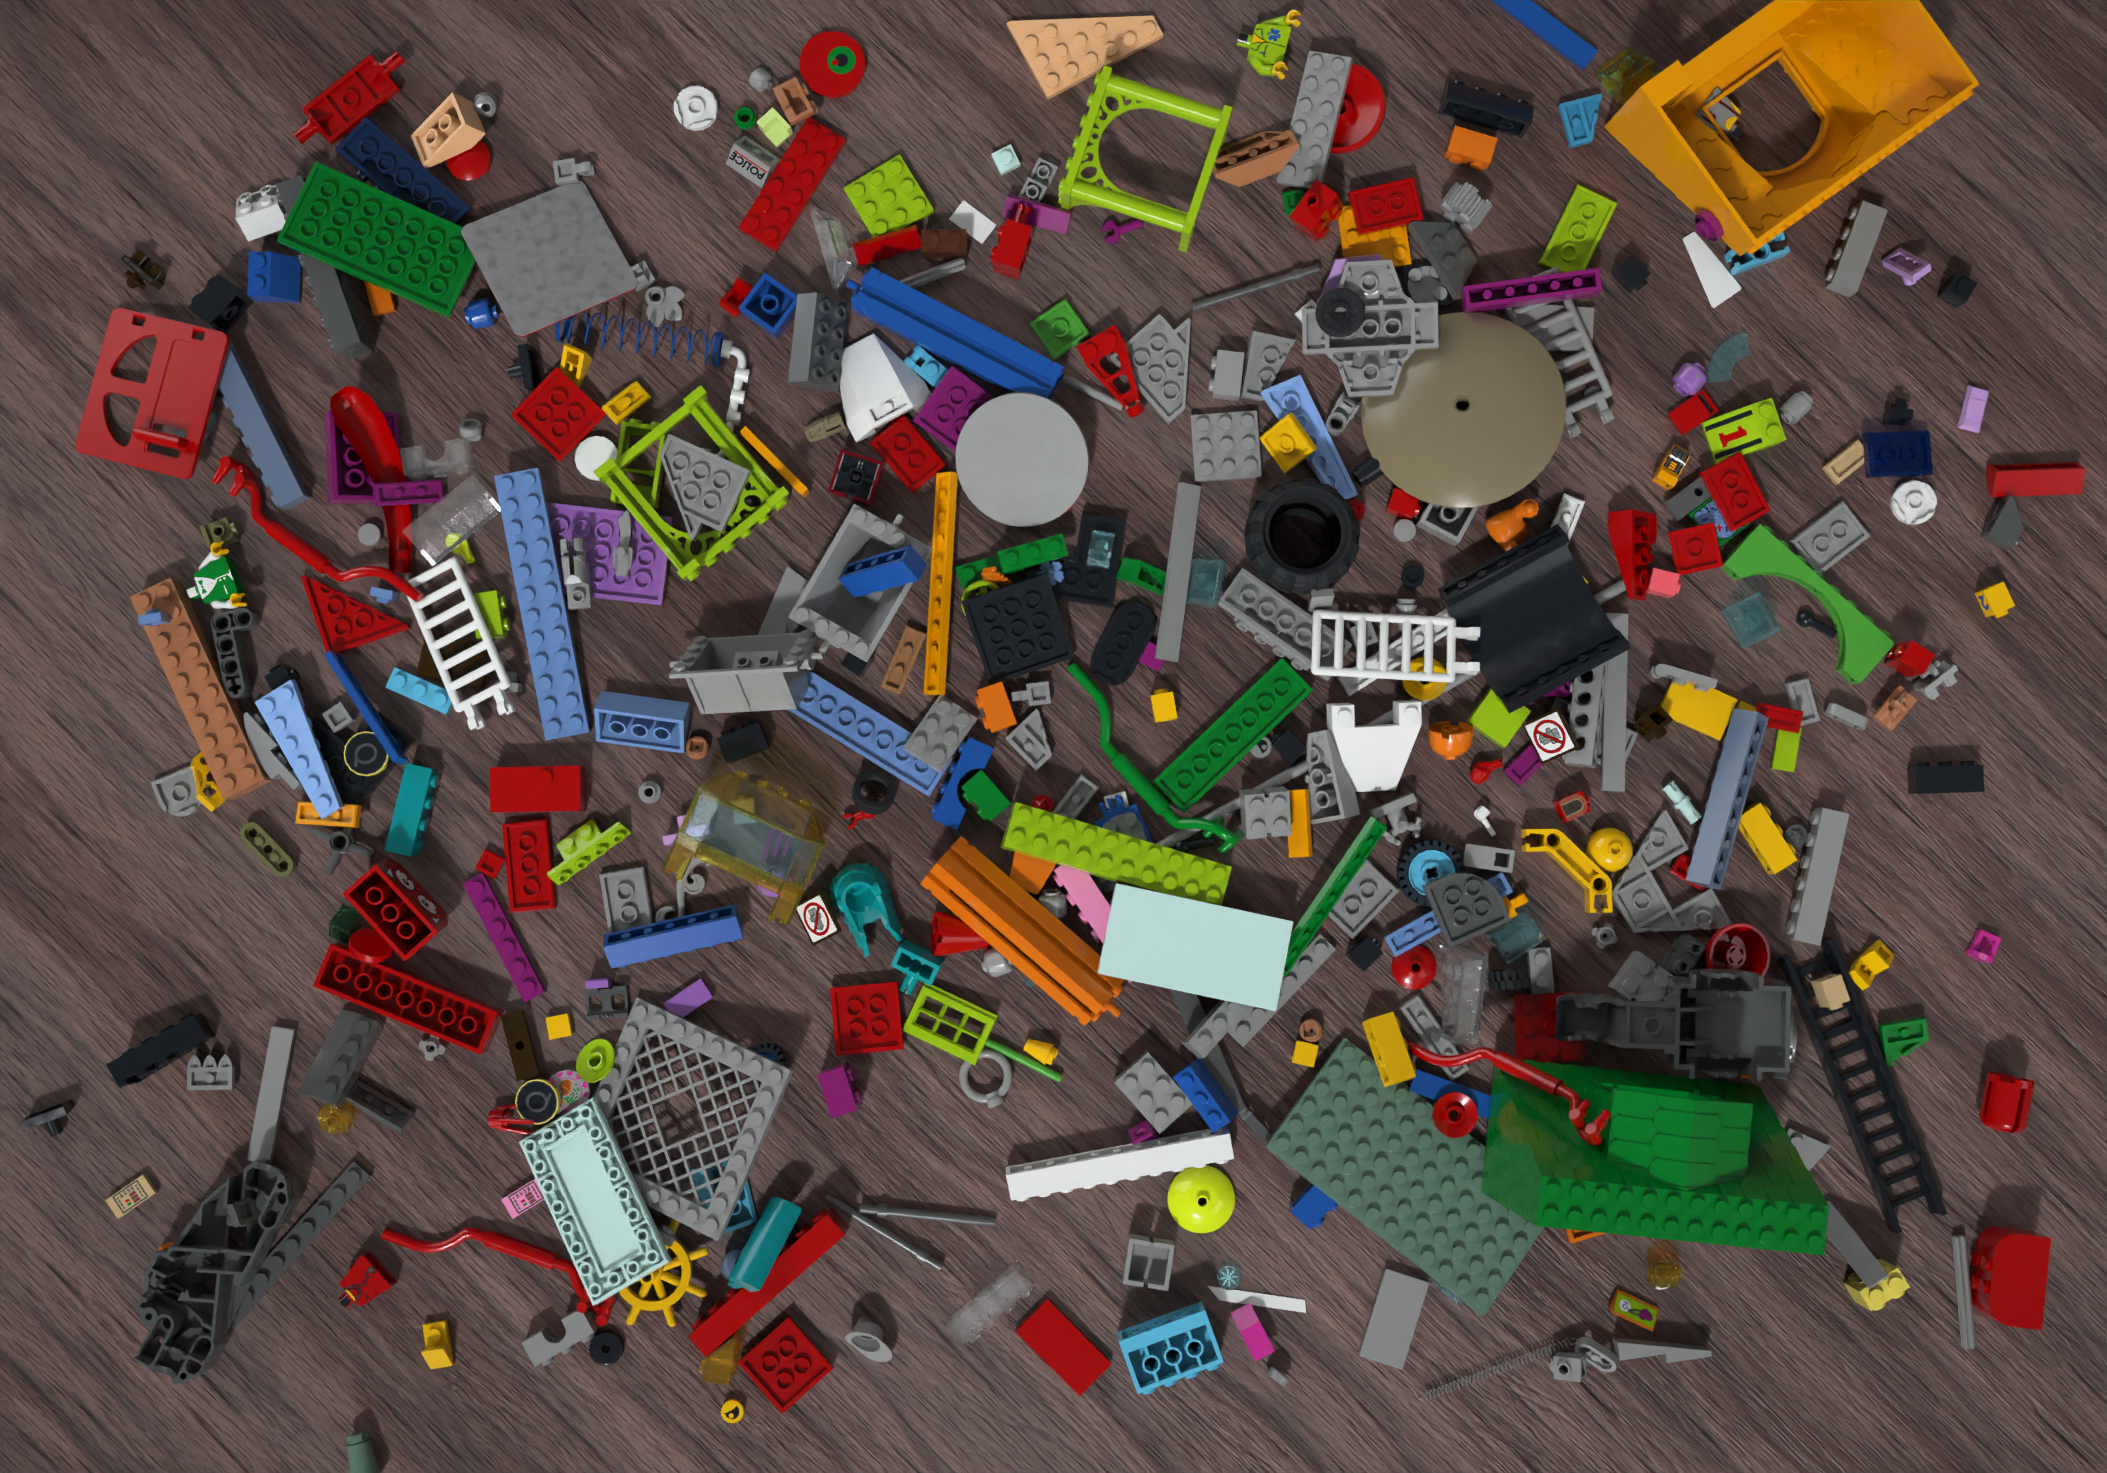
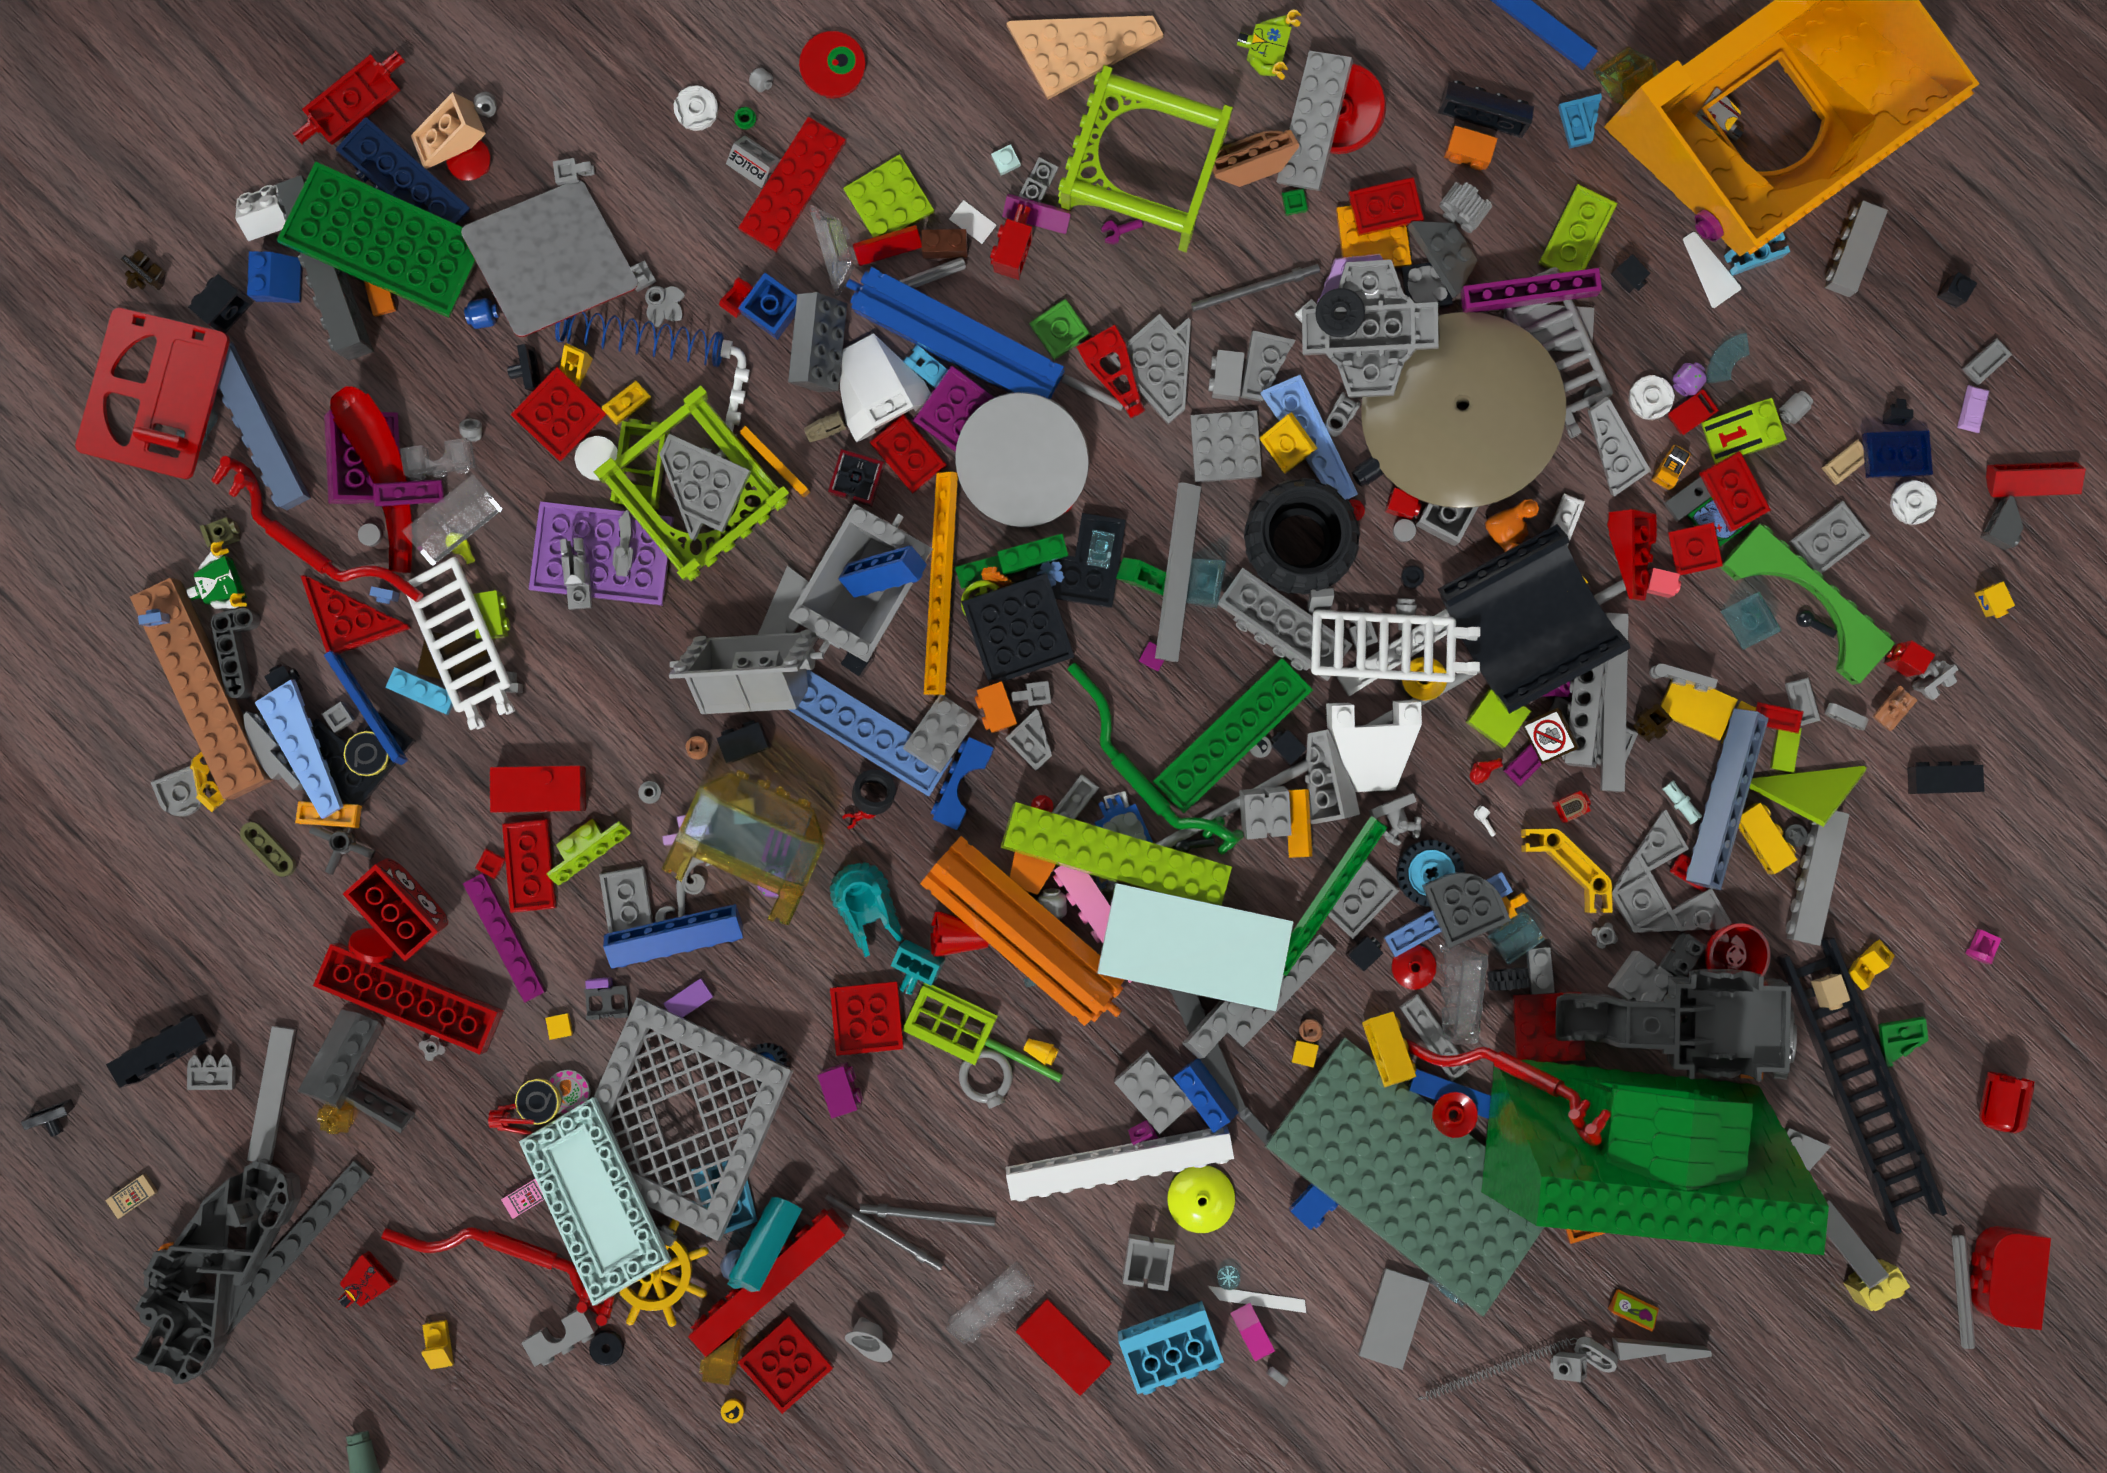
clear green brick [329,904,363,944] -> none
teal brick [384,763,439,857] -> none
medium blue plate [494,468,591,741] -> none
dark brown tile [500,1009,541,1081] -> none
lime dish [576,1039,615,1083] -> none
medium blue slope [594,691,690,753] -> none
yellowish green panel [757,107,793,147] -> none
nougat cylinder [772,77,818,126] -> none
piece [793,890,842,946] -> none
medium nougat tile [880,625,927,695] -> none
green brick [961,770,1011,821] -> none
light grey head [981,947,1014,977] -> none
black tile [1090,602,1156,686] -> none
yellow brick [1150,689,1178,723] -> none
red brick [1289,180,1343,243] -> none
orange cylinder [1428,721,1473,760] -> none
light grey slope [1463,844,1515,873] -> none
yellow cylinder [1586,827,1633,872] -> none
clear yellow head [1646,1258,1682,1290] -> none
lavender tile [1882,248,1932,286] -> none
none -> light grey wing [1587,397,1651,496]
none -> white tile [1628,375,1675,420]
none -> lime tile [1749,766,1867,827]
none -> light grey tile [1962,338,2012,385]

